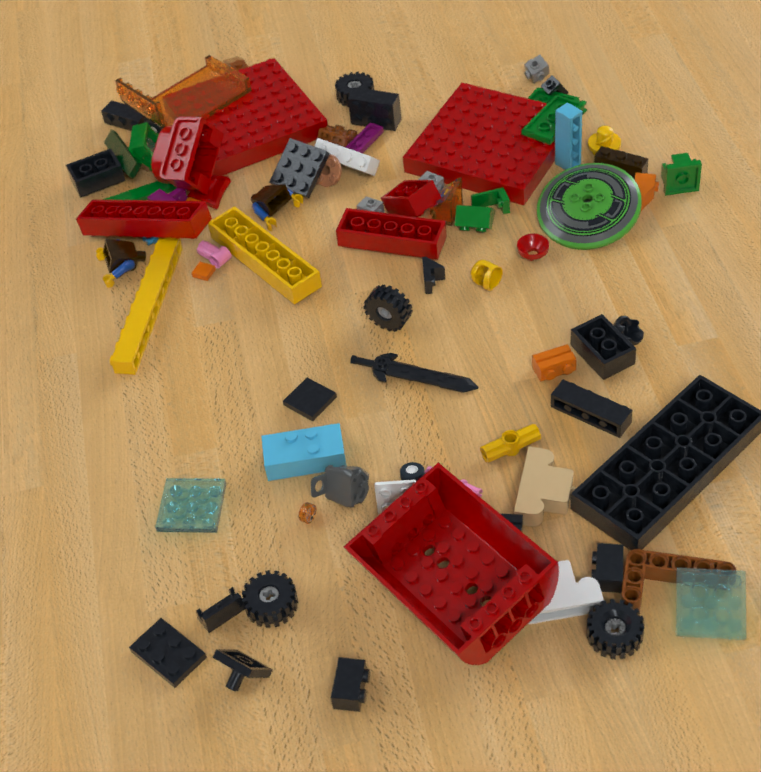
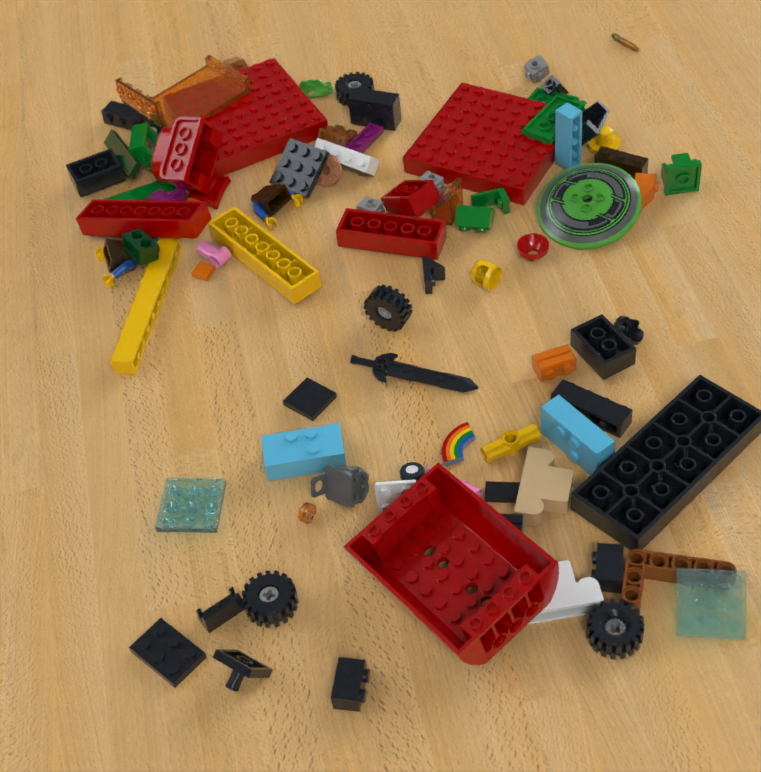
none -> dark green brick [122,228,160,266]
none -> bright green piece [299,79,333,98]
none -> tile [442,422,475,466]
none -> black tile [485,481,520,503]
none -> medium azure brick [541,395,615,475]
none -> black panel [582,100,610,146]
none -> pearl gold piece [611,33,640,51]

